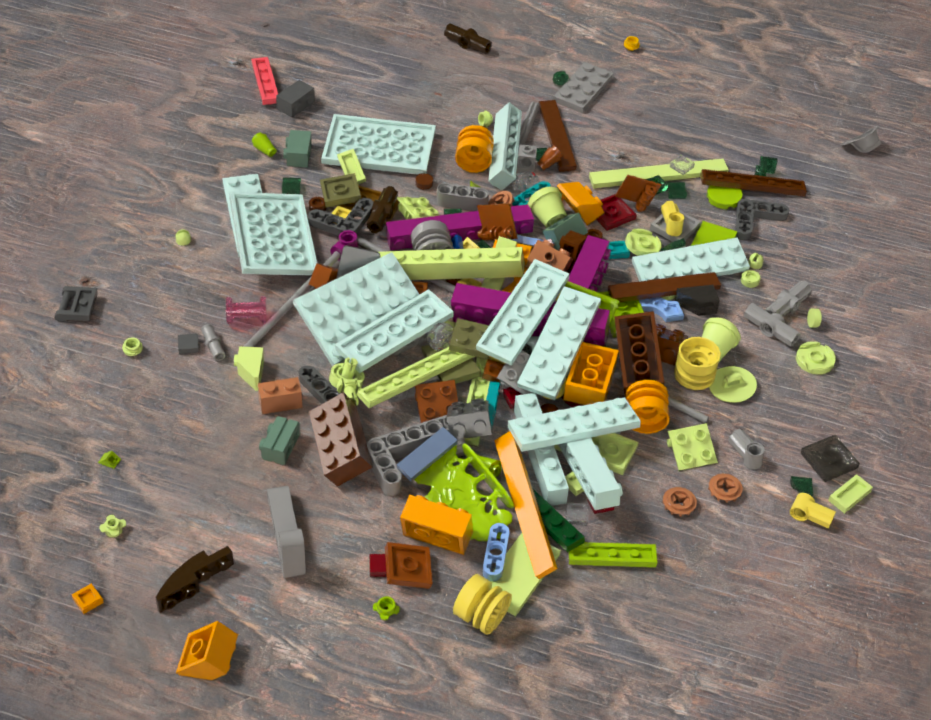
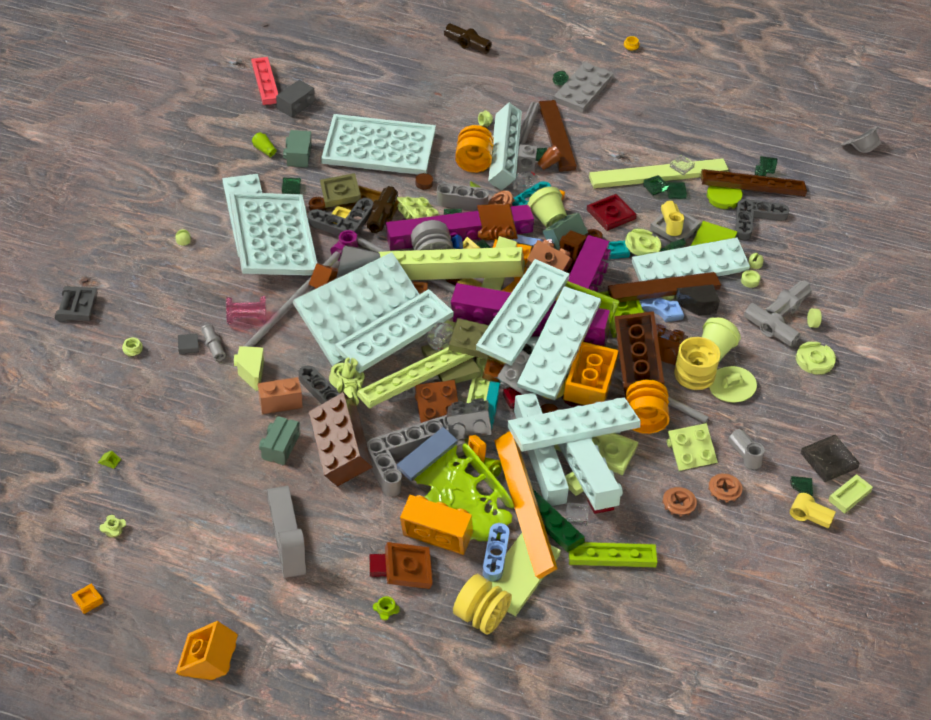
dark brown slope [155,546,234,613] -> none
yellowish green tile [337,149,366,184] -> none
light orange slope [557,182,604,226] -> none
dark orange hinge [615,174,661,212] -> none
none -> light orange tile [468,435,487,463]

